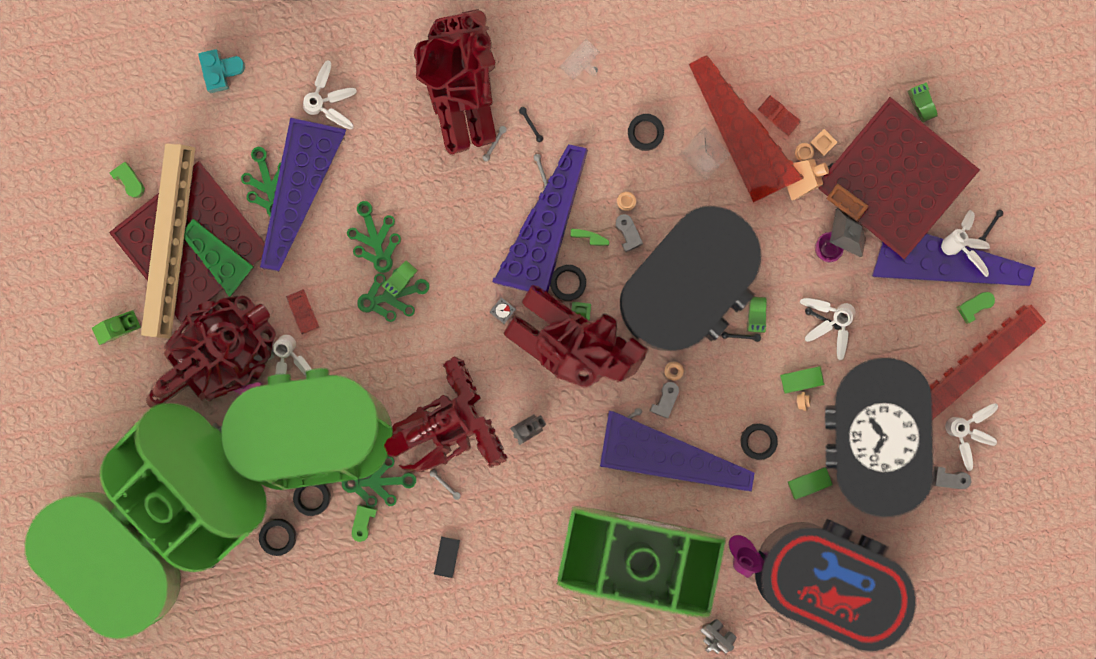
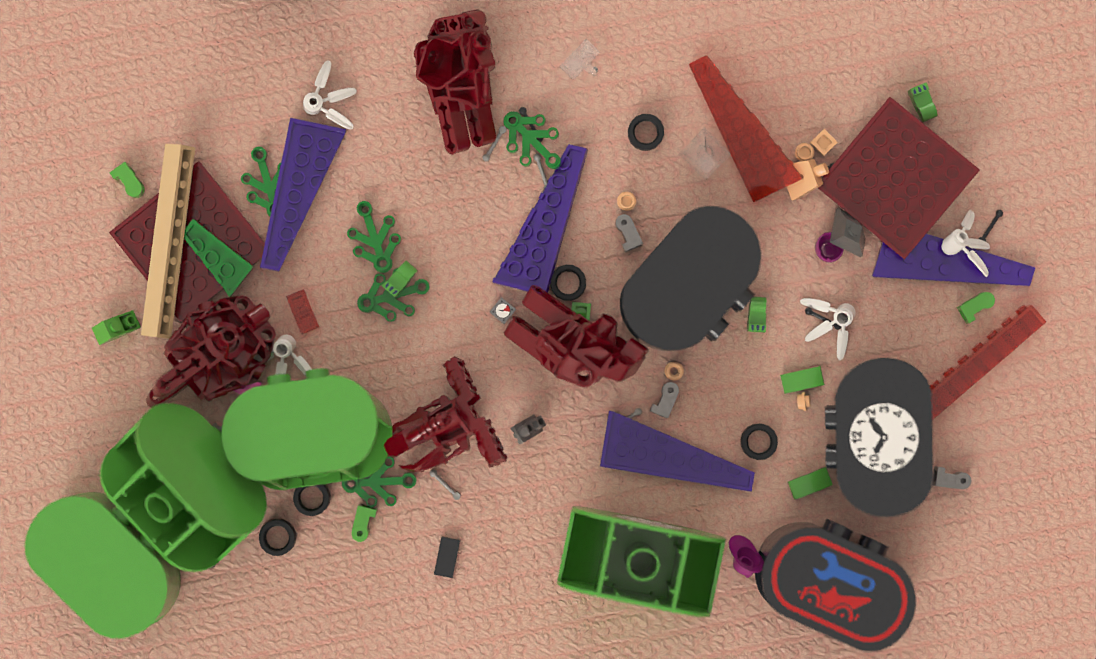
teal brick [198,49,245,93] -> none
bright green slope [571,229,609,246] -> none
flat silver hips [700,619,737,654] -> none
black hinge [721,332,761,342] -> none
clear red slope [758,95,801,136] -> none
dark orange plate [826,183,869,222] -> none
white plant [945,403,998,471] -> none
none -> green plant [504,111,561,169]

